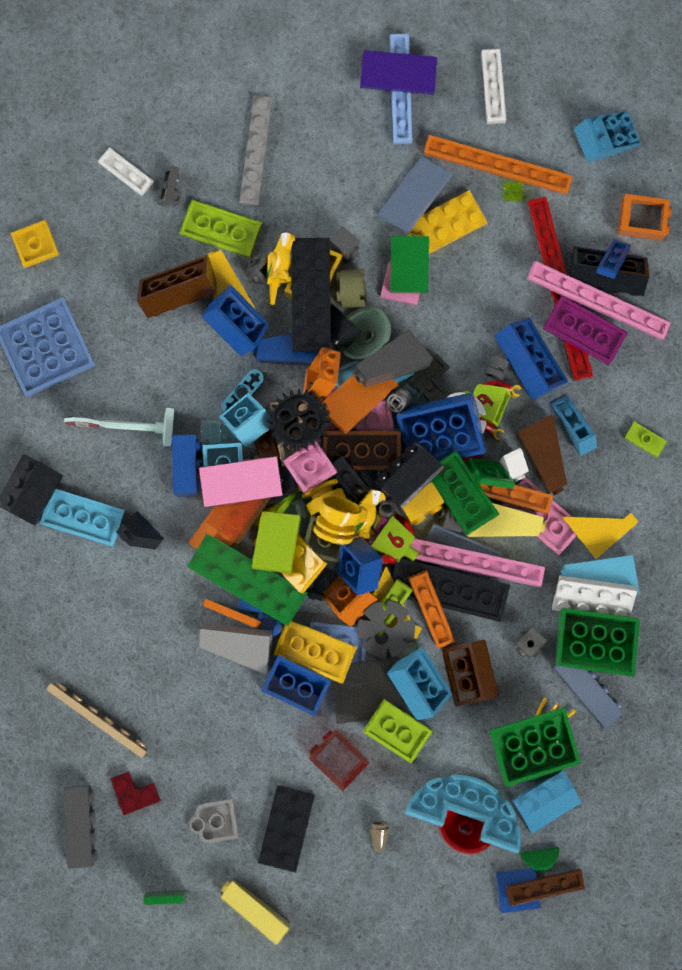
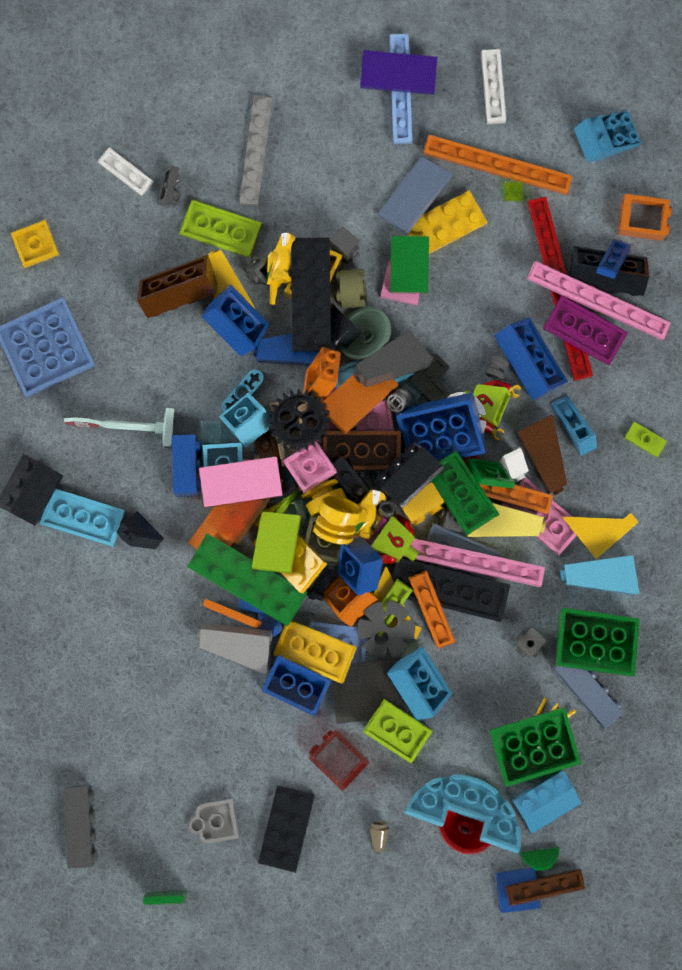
tan plate [46,682,148,758] -> none
dark red plate [110,771,161,815] -> none
light yellow slope [220,879,290,945] -> none
reddish brown slope [442,639,499,706] -> none
white plate [552,575,637,617] -> none

